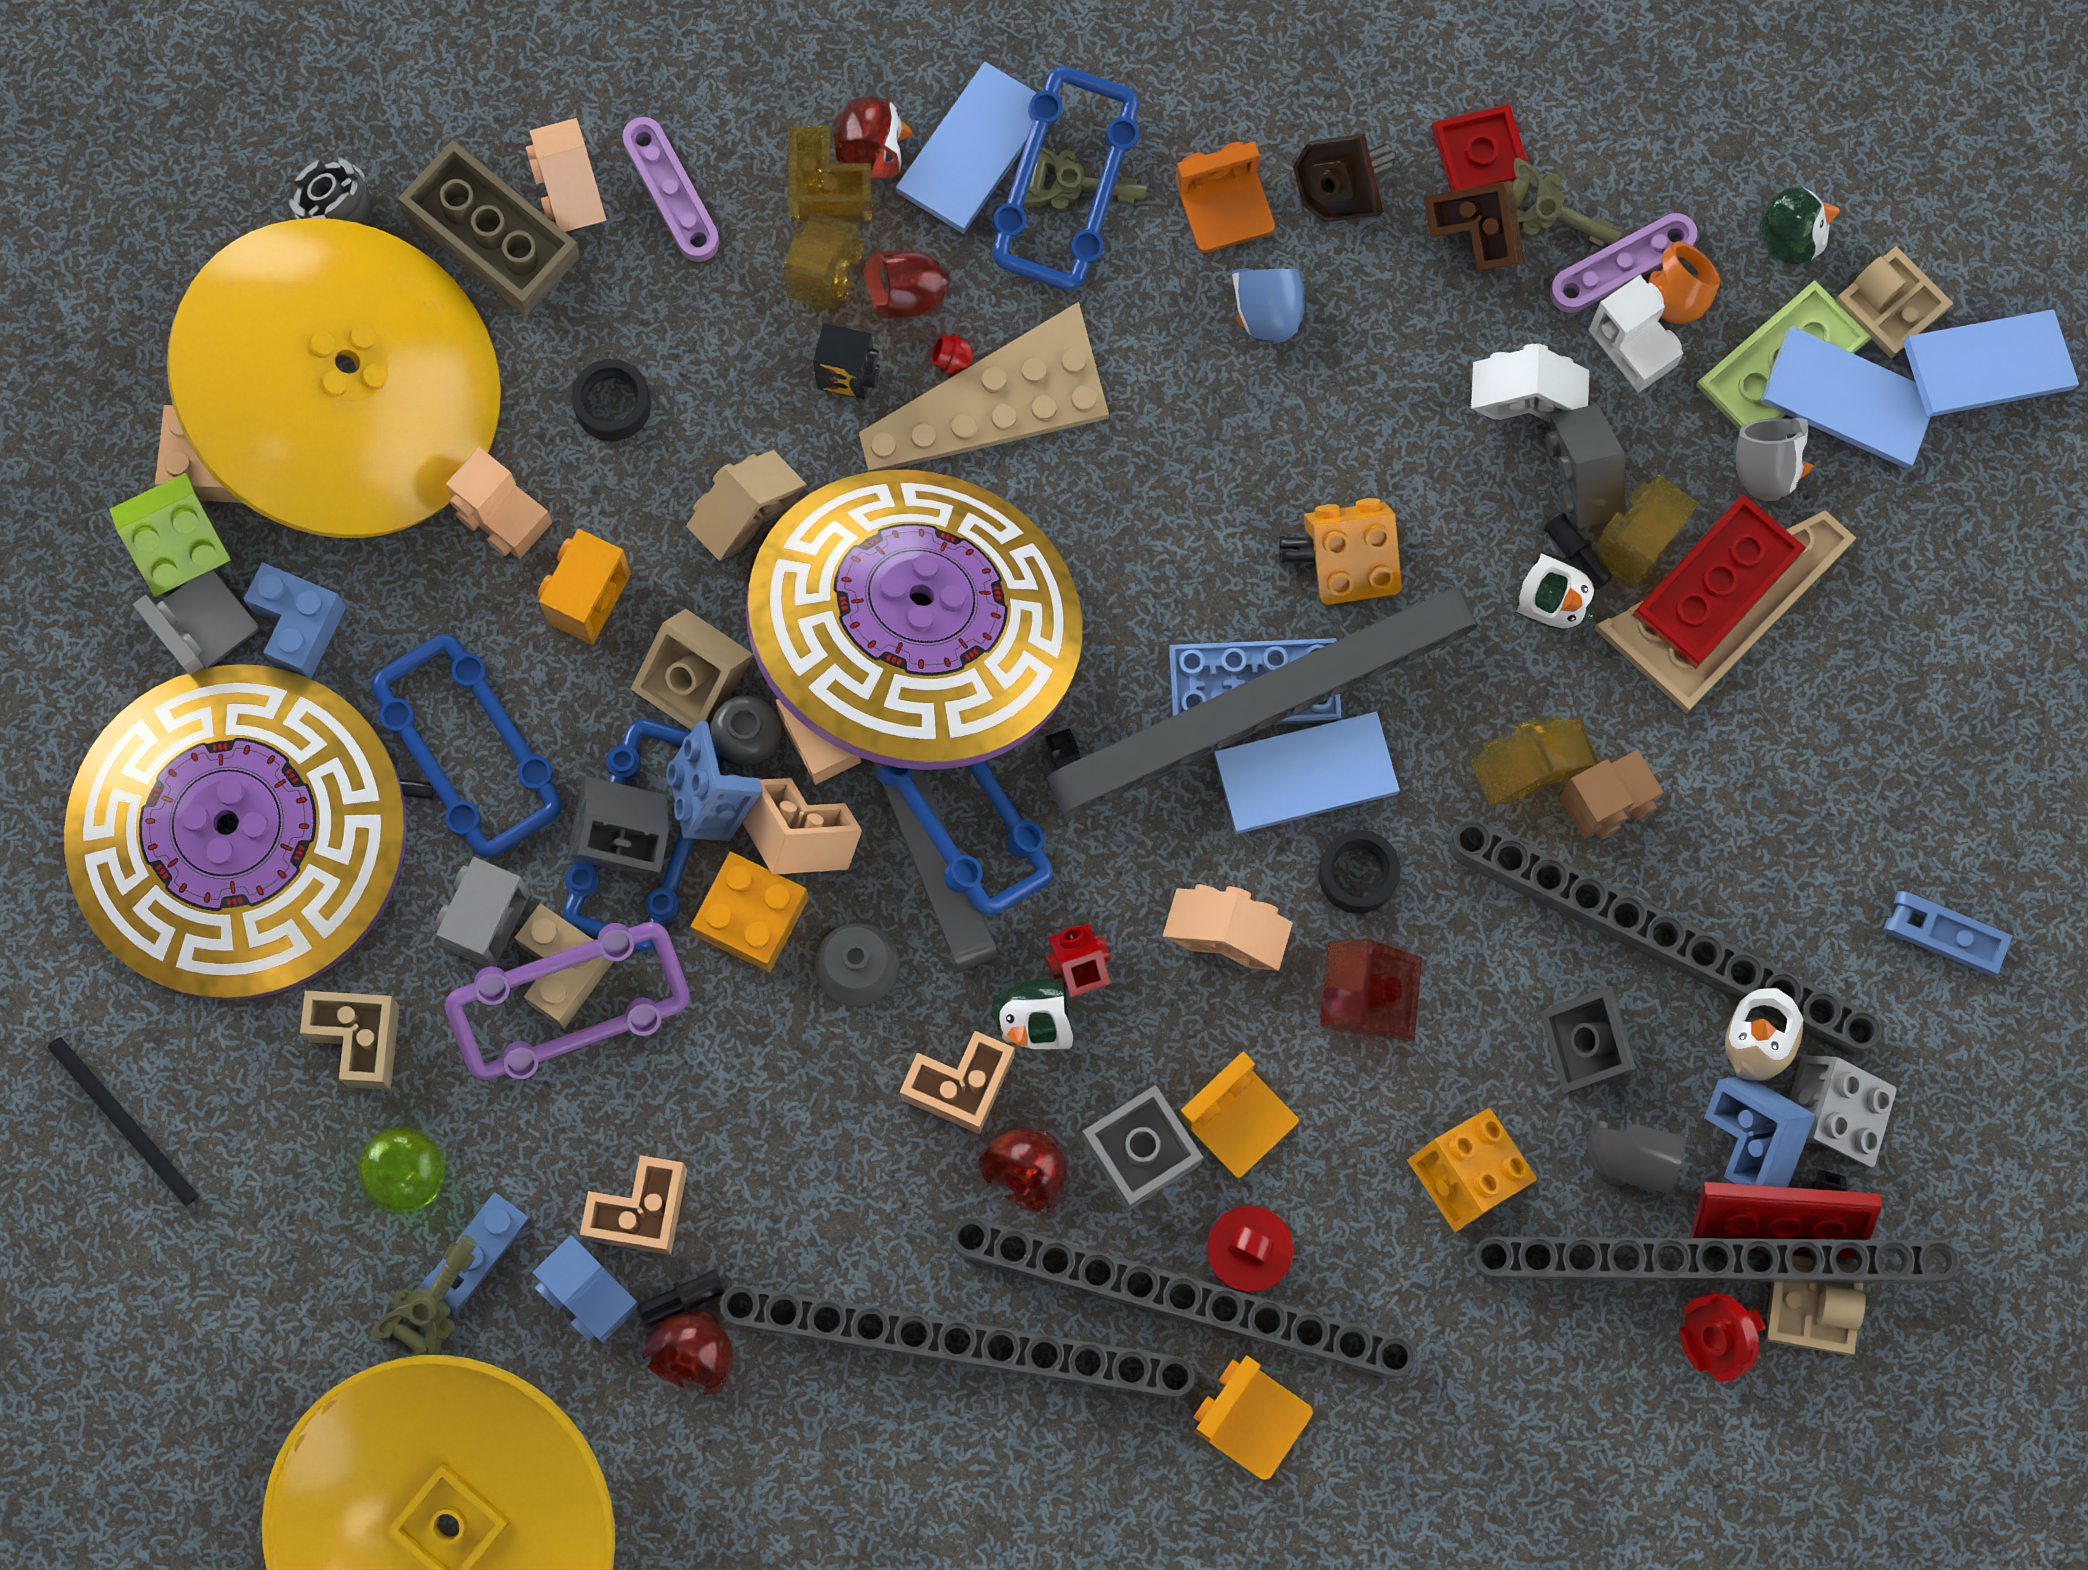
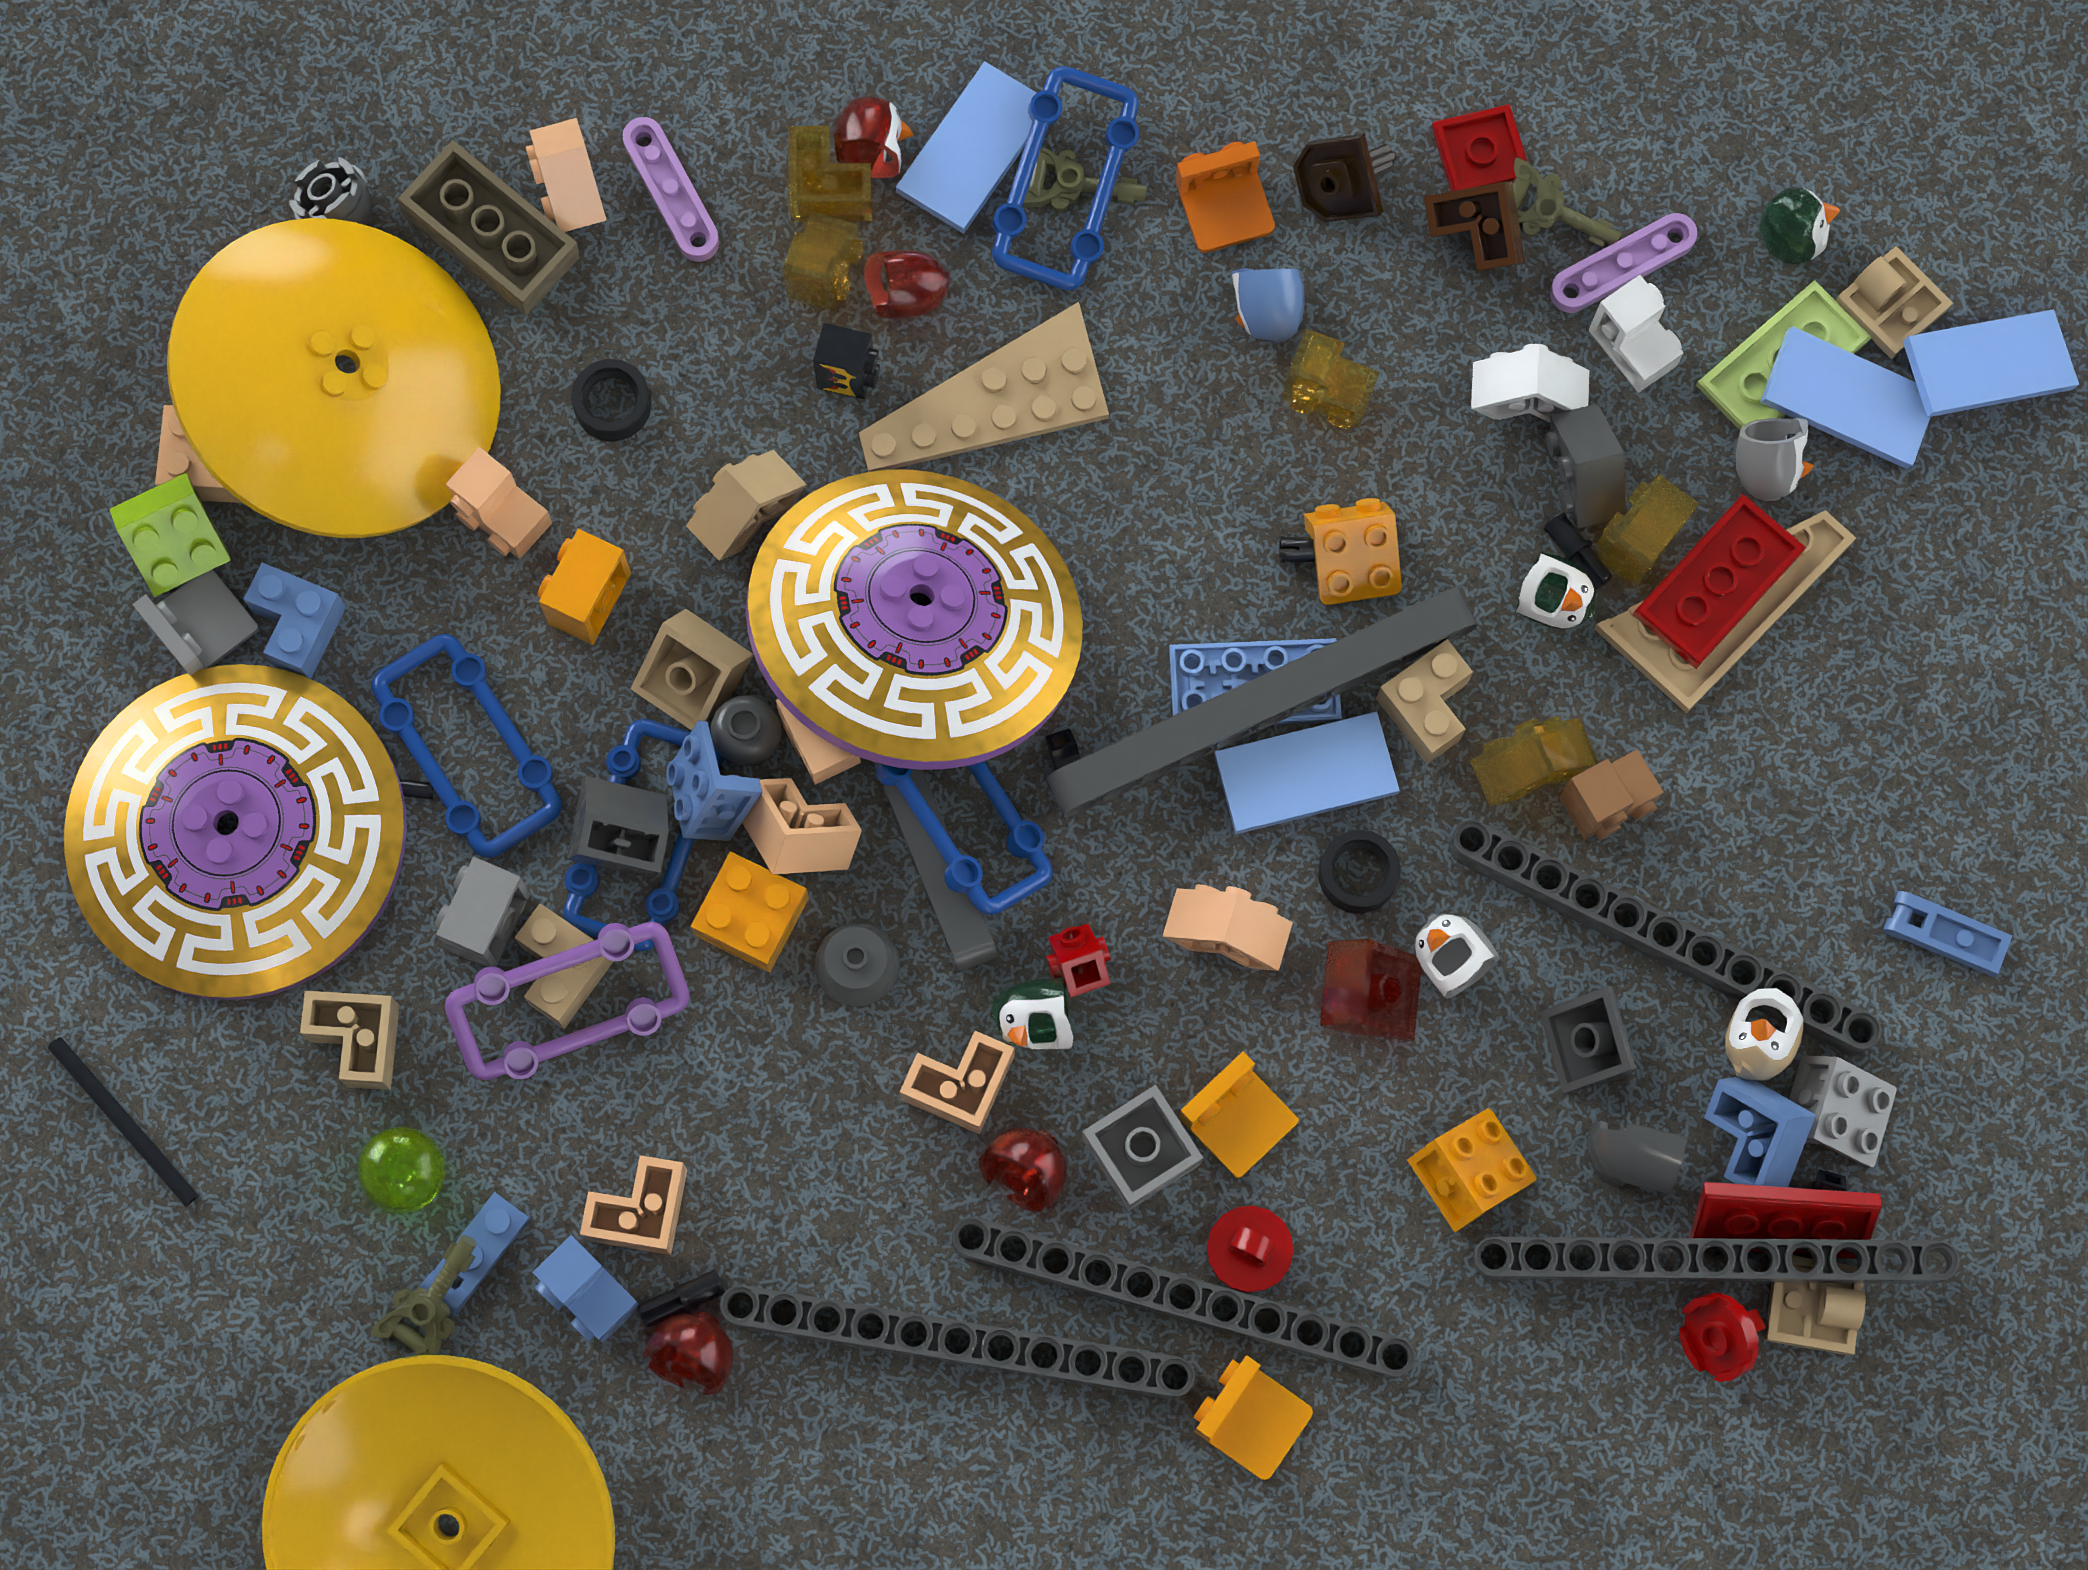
red plate [931,333,973,374] -> none
orange helmet [1648,241,1720,324] -> none
none -> clear yellow brick [1283,329,1380,428]
none -> tan brick [1376,639,1473,764]
none -> piece [1415,913,1500,999]

